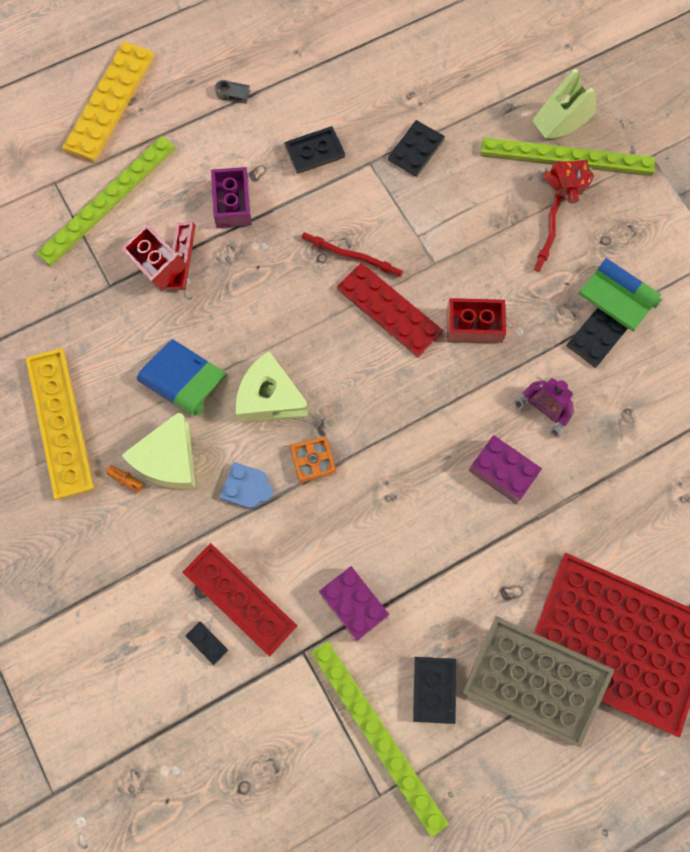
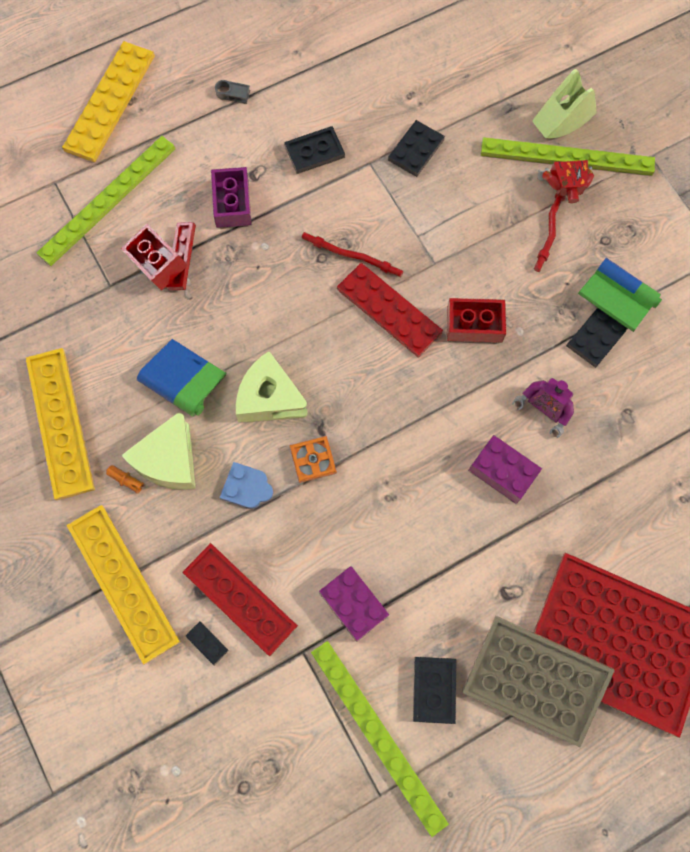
none -> yellow plate [66,505,181,665]

